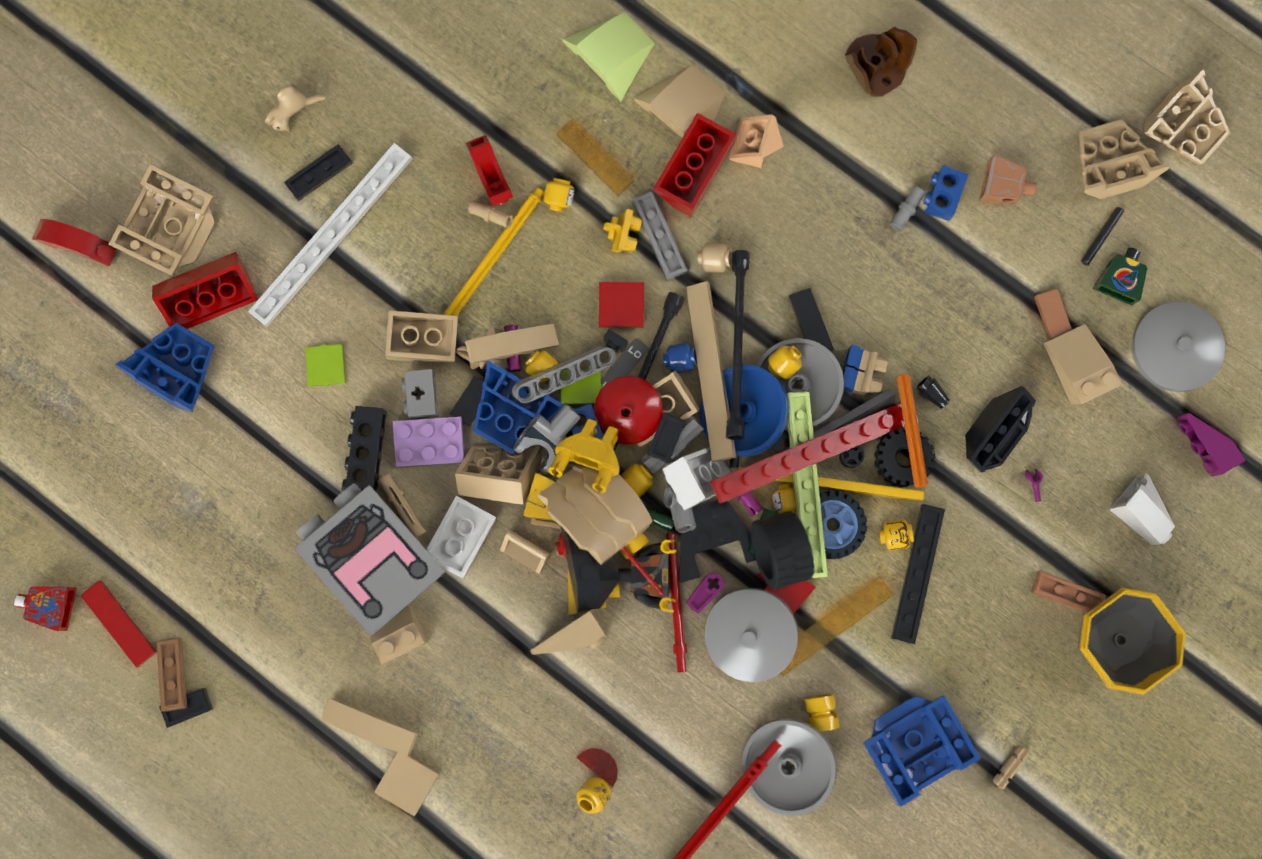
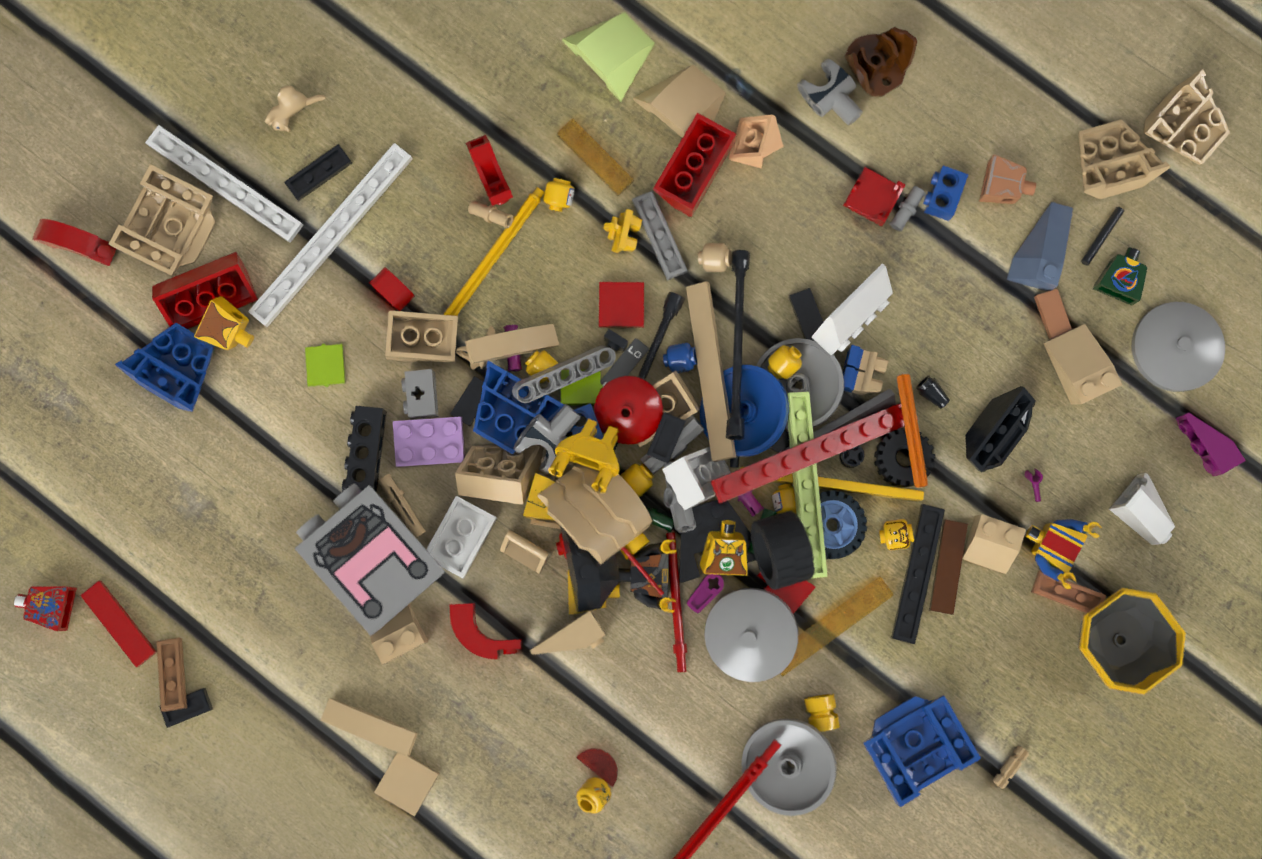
none -> white plate [145,125,303,243]
none -> torso [194,297,254,350]
none -> red beam [369,267,415,311]
none -> red arch [450,603,523,659]
none -> torso [700,520,748,575]
none -> light grey connector [797,59,863,126]
none -> white slope [812,263,893,356]
none -> red piece [843,167,906,227]
none -> reddish brown tile [929,519,968,615]
none -> tan slope [962,514,1026,574]
none -> sand blue wedge [1006,202,1073,292]
none -> torso [1025,519,1102,589]

